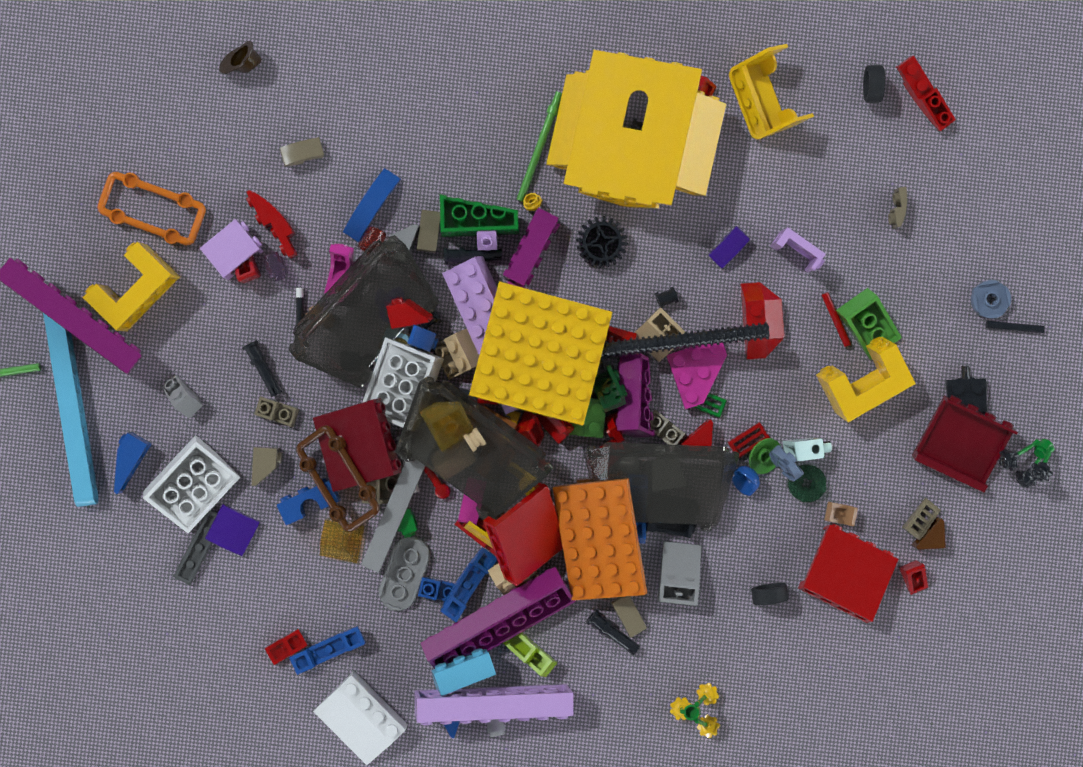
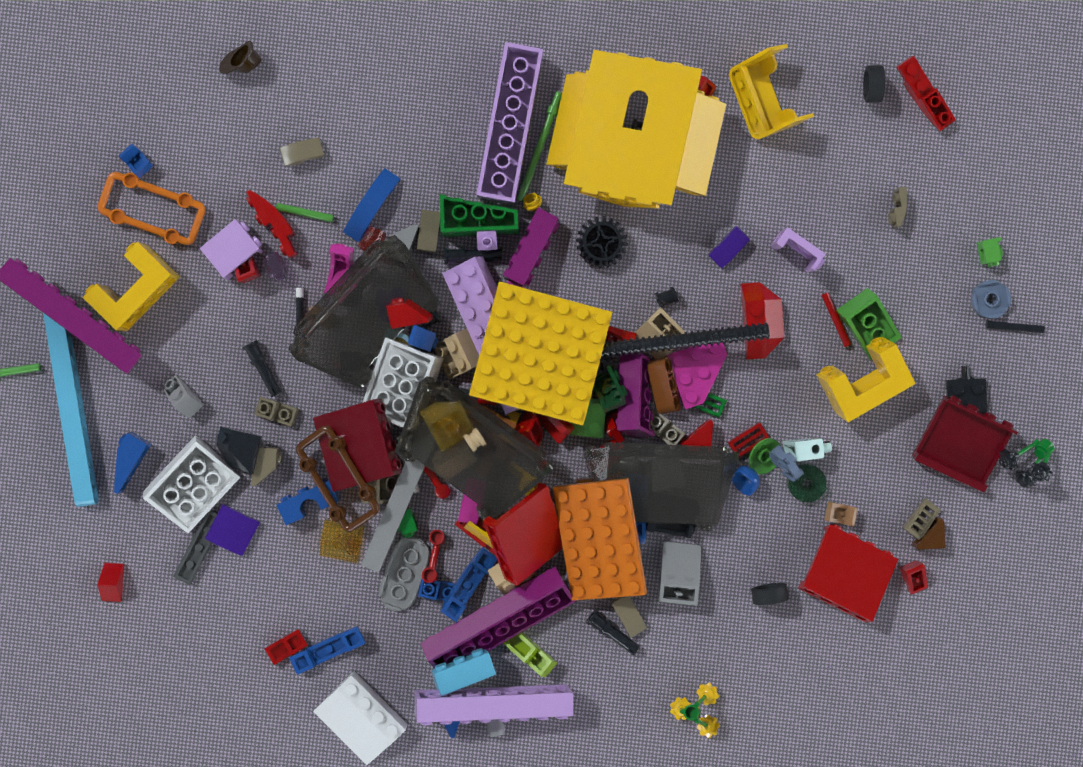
none -> red slope [97,562,124,602]
none -> blue bracket [119,144,154,179]
none -> black slope [216,426,262,474]
none -> bright green bar [276,203,334,222]
none -> red bar [421,530,446,583]
none -> lavender brick [476,42,543,205]
none -> dark orange beam [647,357,681,414]
none -> bright green brick [977,237,1003,267]

